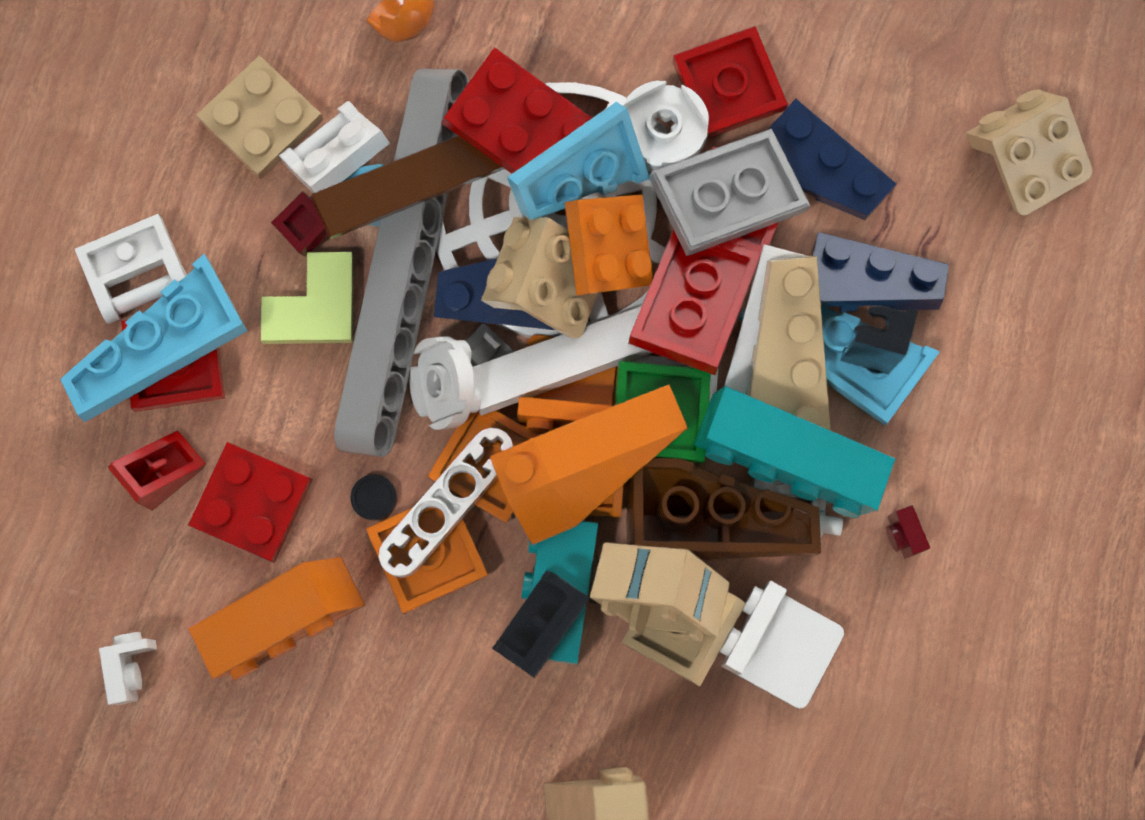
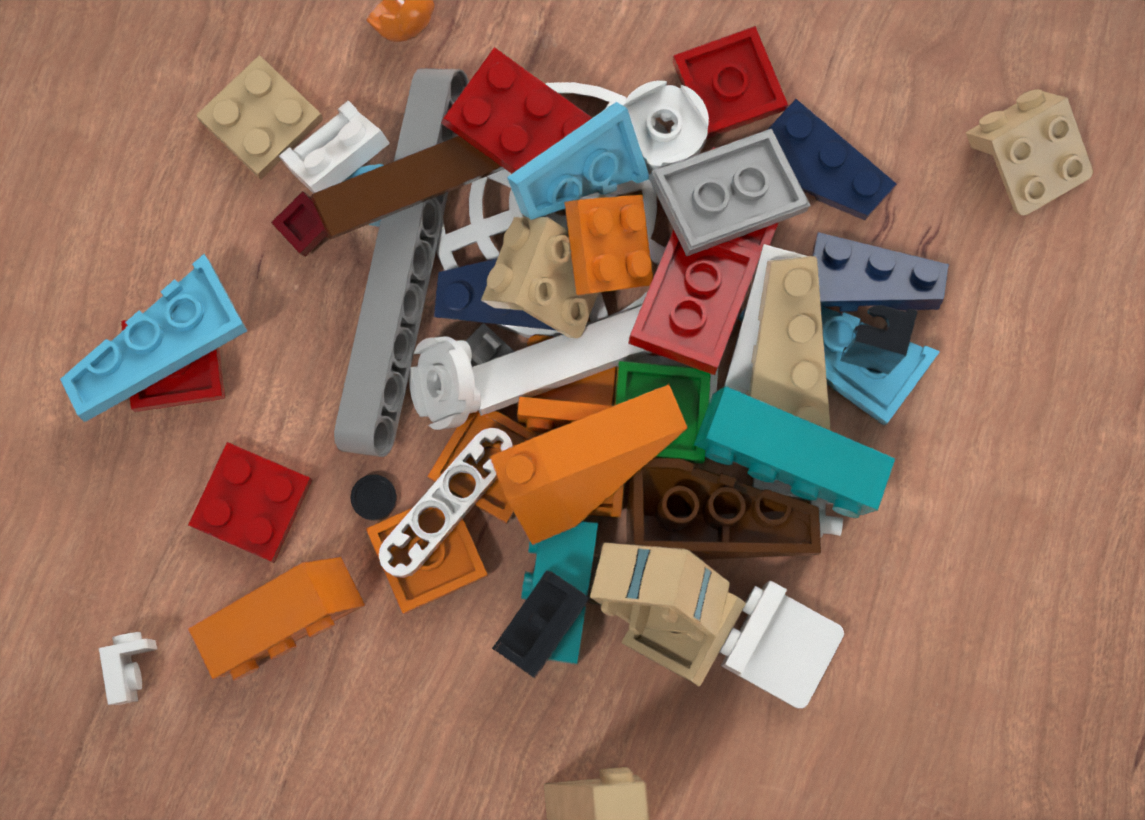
white plate [75,214,187,325] -> none
red slope [108,430,206,511] -> none
yellowish green tile [261,252,354,344] -> none
dark red plate [886,505,931,559] -> none

